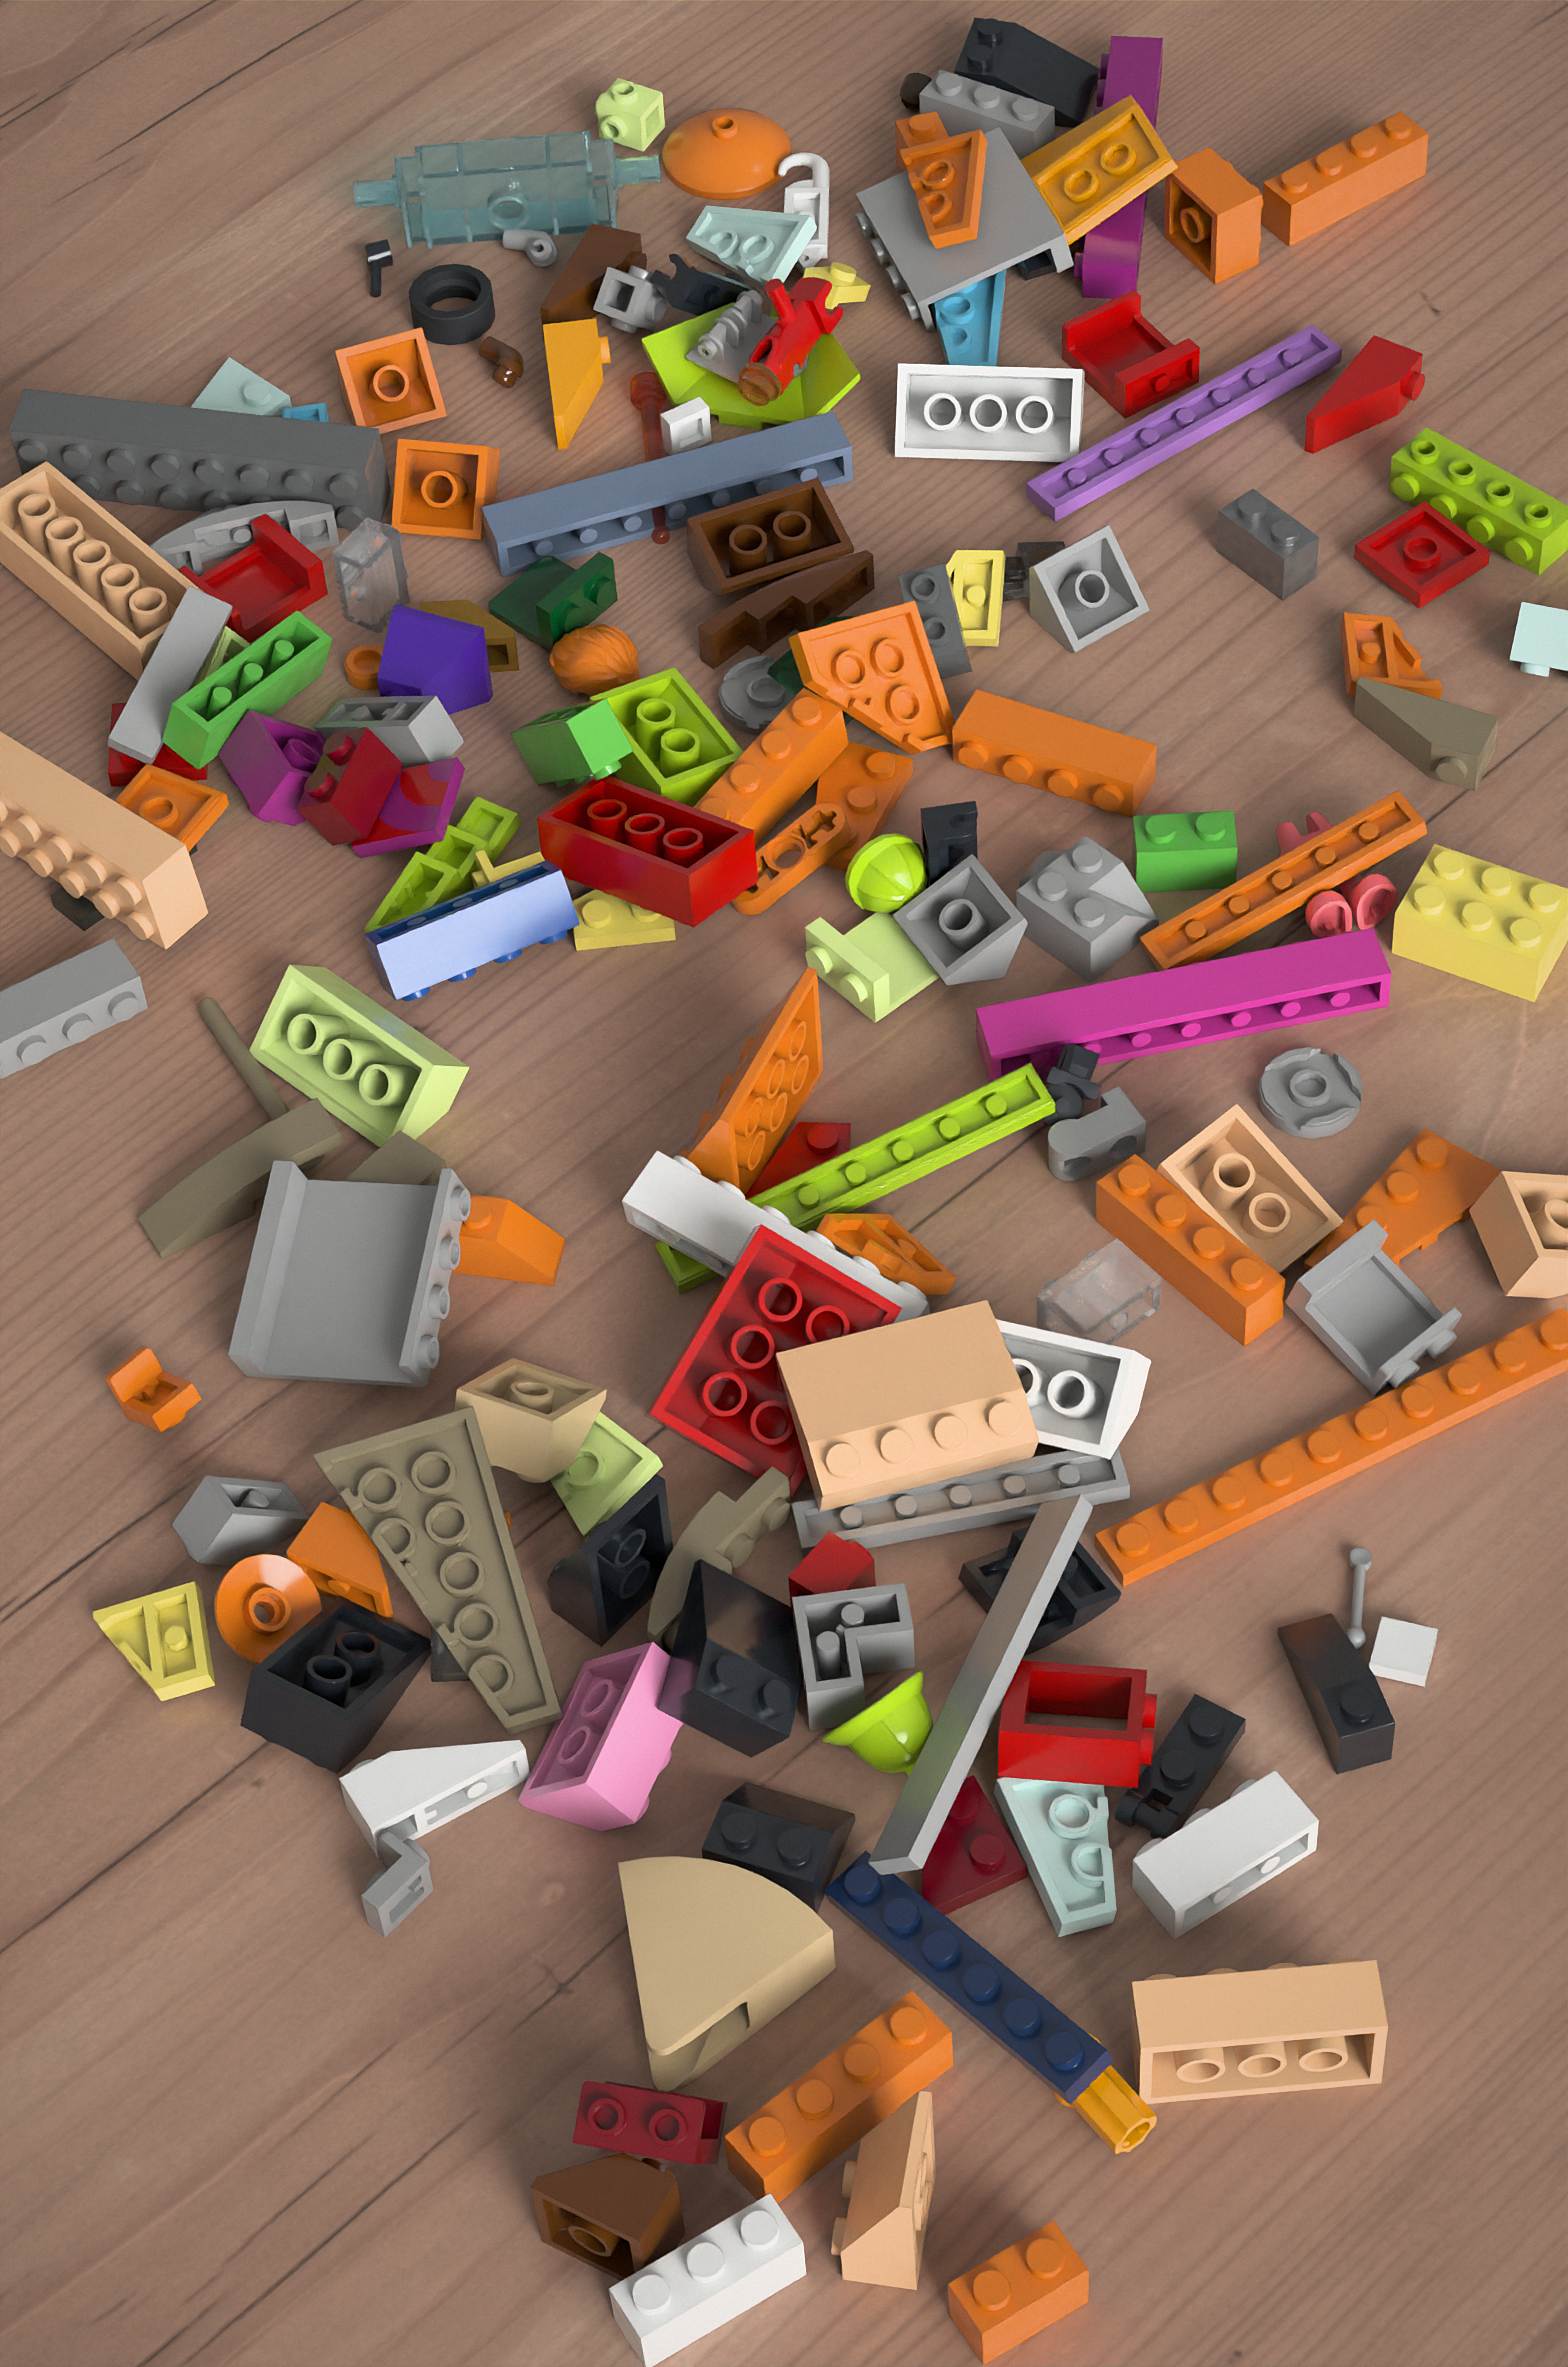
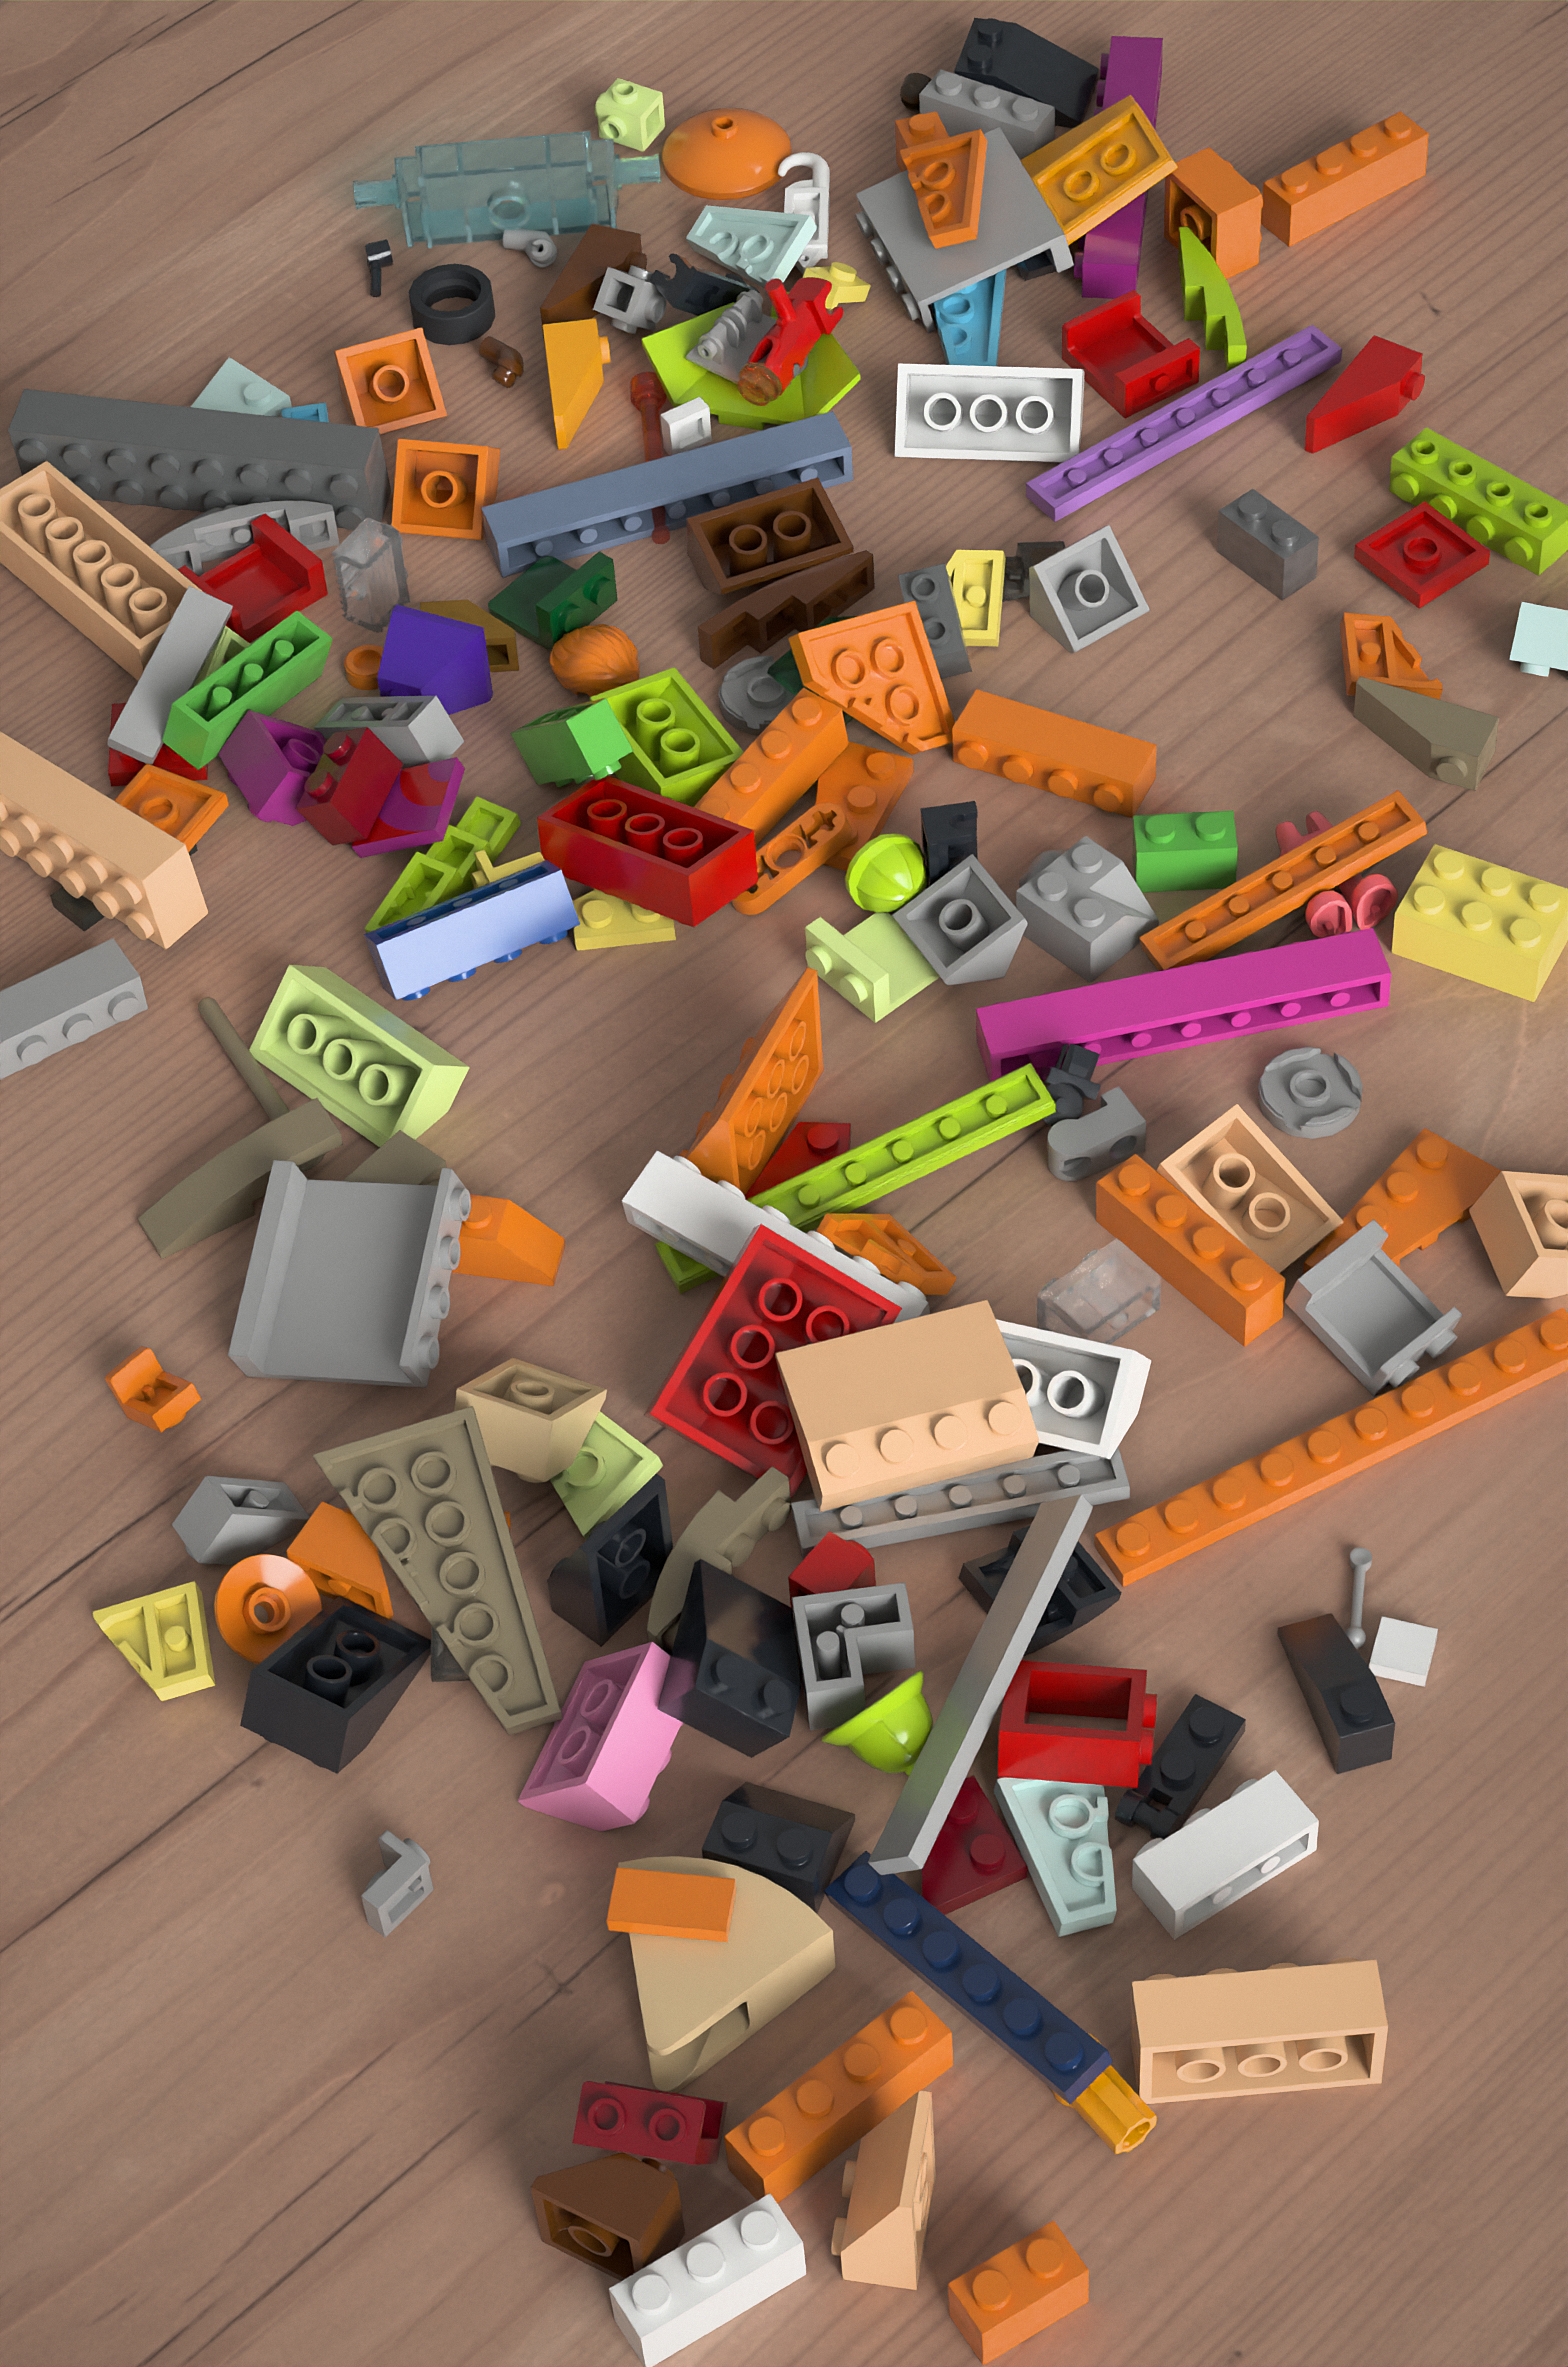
white slope [339,1740,530,1859] -> none
none -> orange tile [607,1867,737,1942]
none -> lime slope [1178,227,1247,372]

